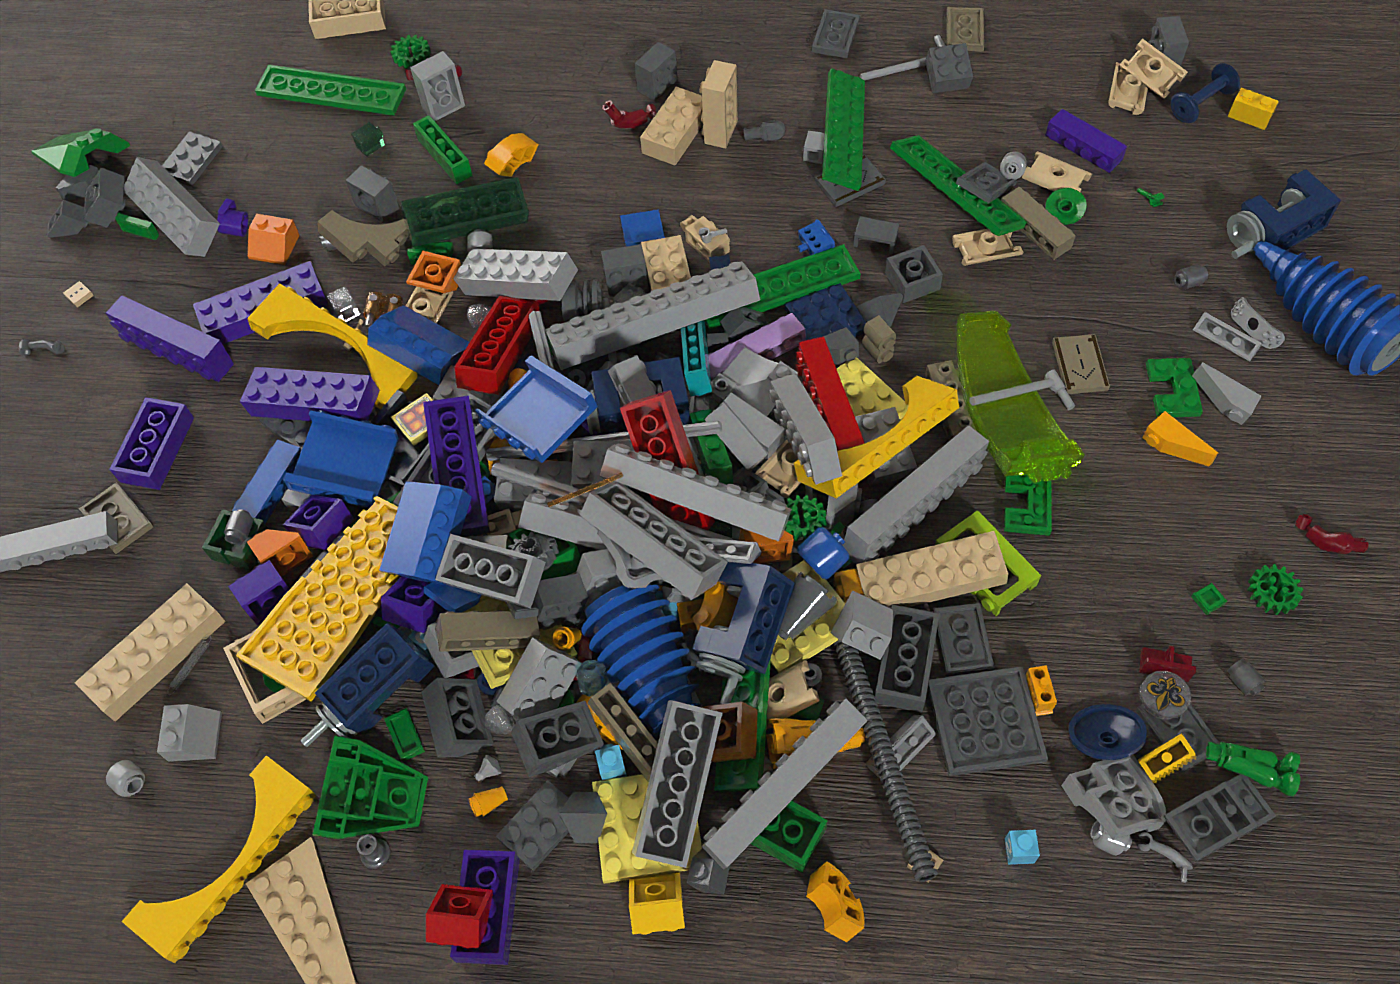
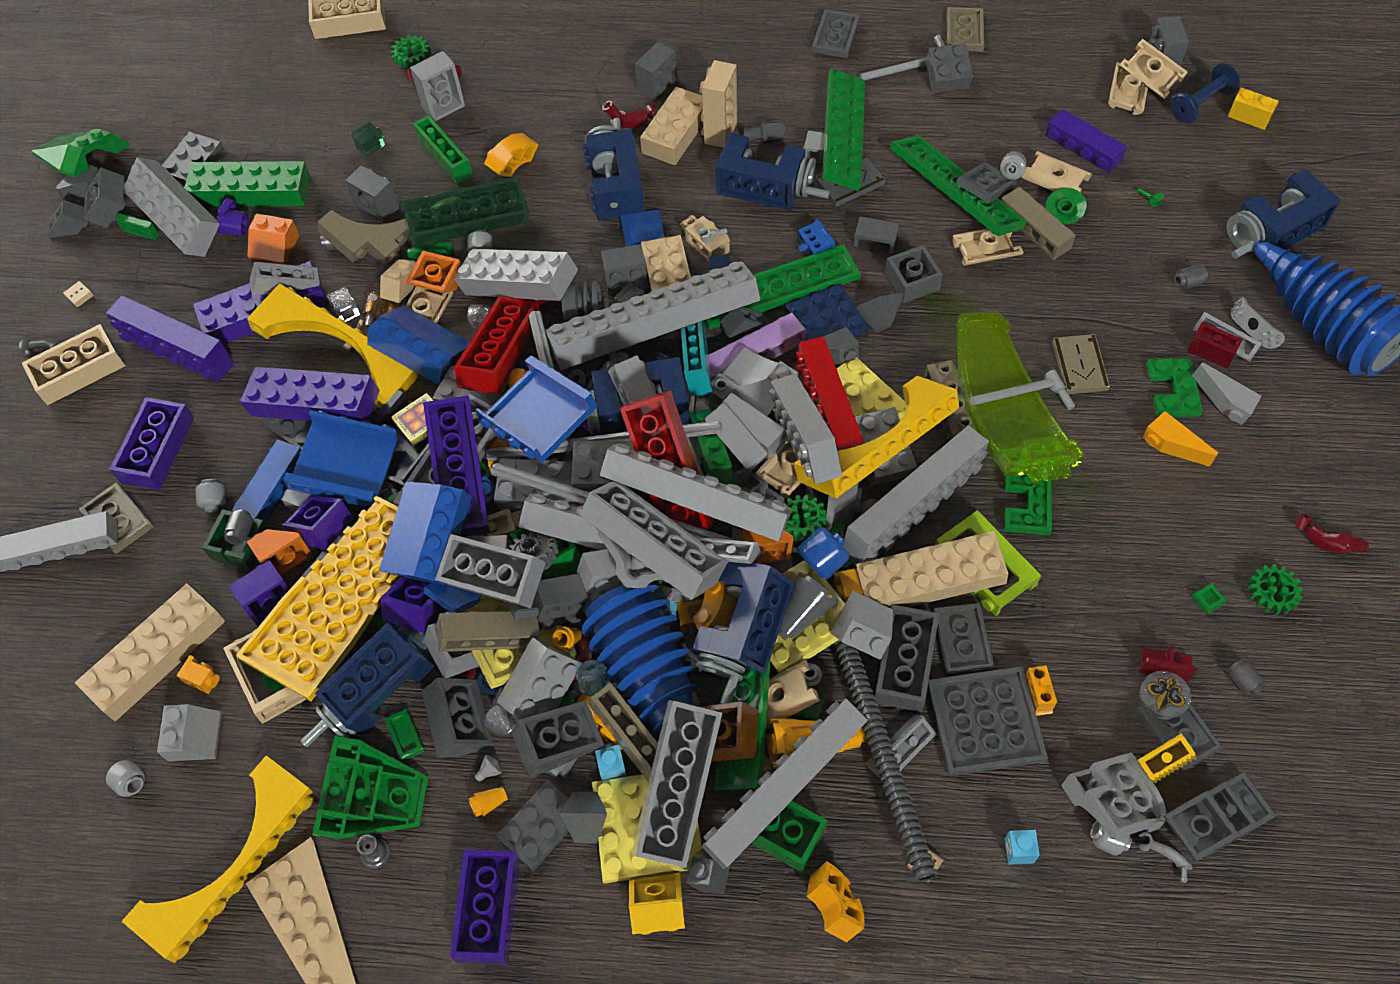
light grey piece [168,635,211,695] -> none
green plate [255,64,406,116] -> none
red slope [426,884,493,948] -> none
clear orange piece [547,472,623,507] -> none
dark grey tile [707,333,729,352] -> none
dark tan brick [862,315,896,364] -> none
dark blue dish [1069,704,1147,760] -> none
green piece [1206,741,1301,797] -> none
none -> tan brick [22,324,125,405]
none -> light orange brick [176,655,220,695]
none -> green brick [184,161,311,207]
none -> light grey head [195,479,226,512]
none -> light grey slope [250,262,320,295]
none -> tan brick [380,260,416,303]
none -> dark blue piece [583,118,644,221]
none -> dark blue piece [716,133,830,211]
none -> dark red panel [1187,322,1243,368]

